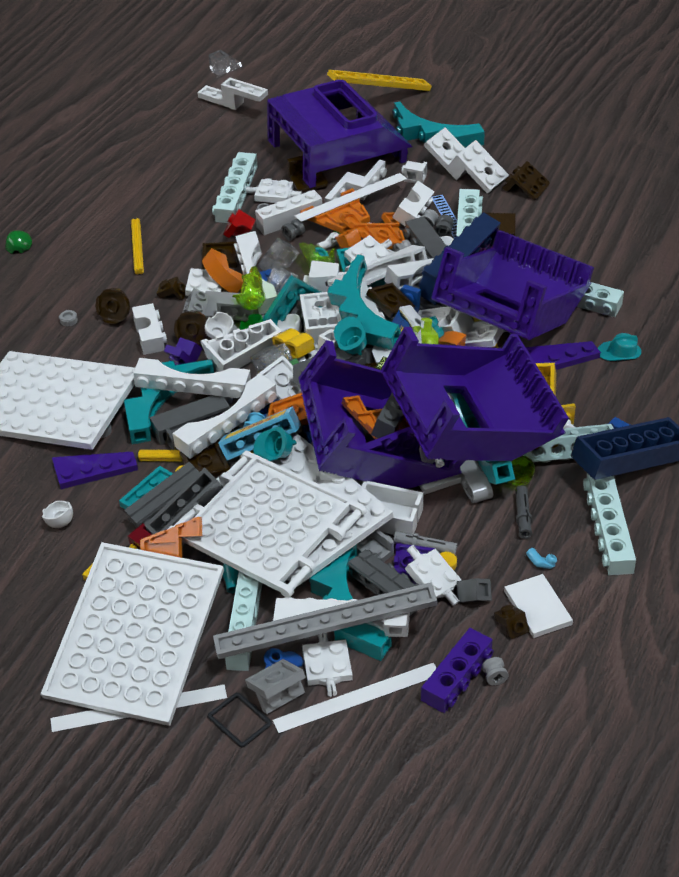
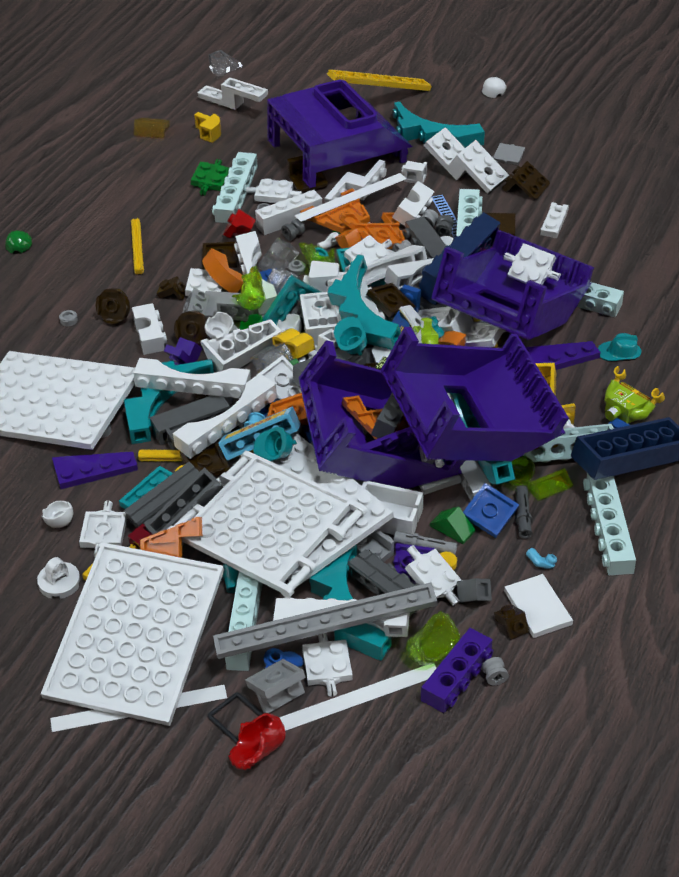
none -> white tile [37,557,80,599]
none -> white plate [79,501,127,557]
none -> clear yellow bracket [134,118,170,138]
none -> green plate [191,159,229,196]
none -> yellow brick [194,112,221,143]
none -> red piece [229,713,286,770]
none -> light grey plate [288,260,306,276]
none -> clear neon green piece [406,611,460,666]
none -> green slope [430,506,475,544]
none -> blue plate [463,483,519,538]
none -> white hair [482,77,506,98]
none -> light grey piece [493,143,525,165]
none -> white plate [504,243,561,285]
none -> clear neon green slope [527,468,573,501]
none -> white plate [540,202,569,238]
none -> lime torso [604,366,665,423]

